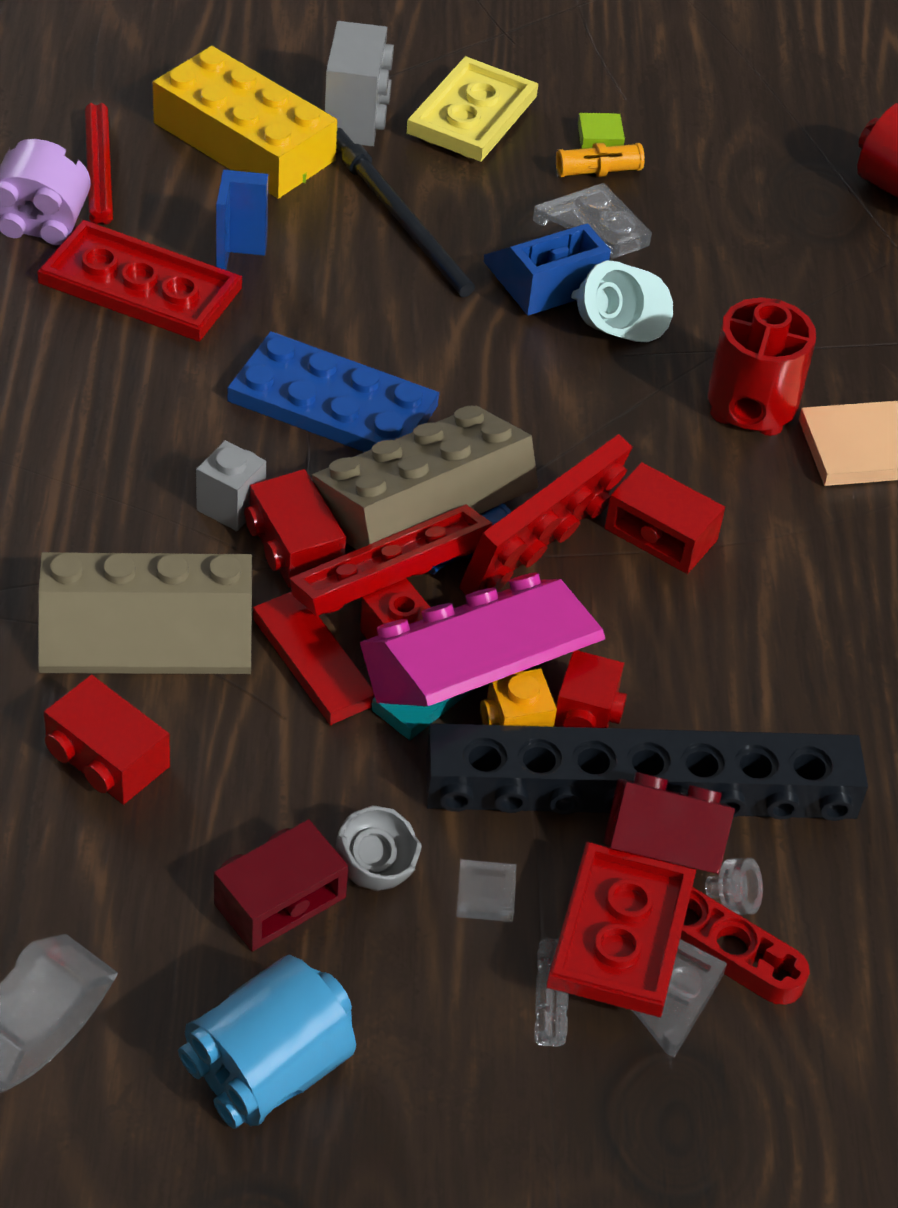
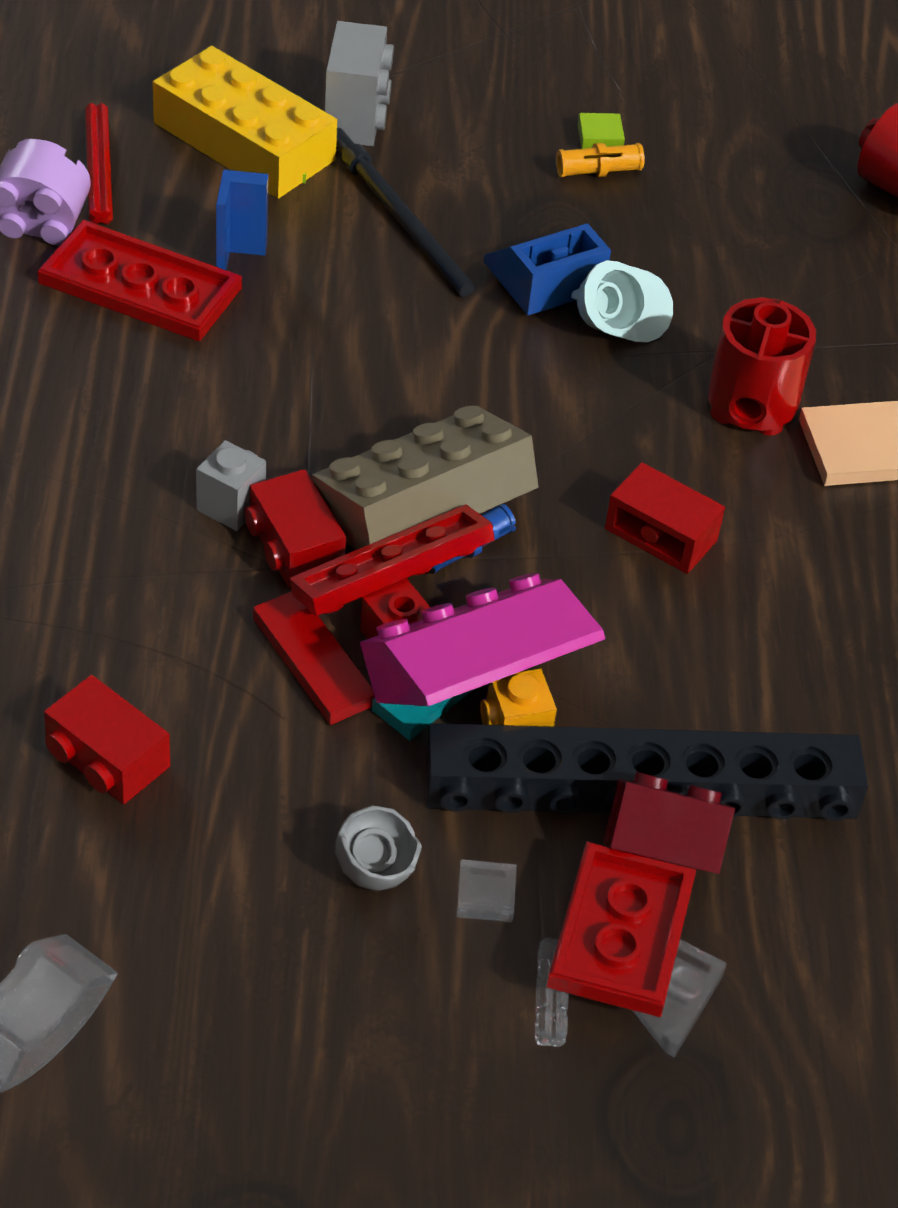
dark tan slope [38,552,252,674] -> none
dark azure cylinder [178,955,356,1129] -> none
dark red brick [214,819,348,952] -> none
blue plate [227,331,439,452] -> none
light yellow plate [407,56,538,162] -> none
red plate [459,434,633,595] -> none
clear wing [533,183,652,259] -> none
red brick [554,650,627,728] -> none
red beam [678,887,810,1005] -> none
clear tile [705,858,763,915] -> none

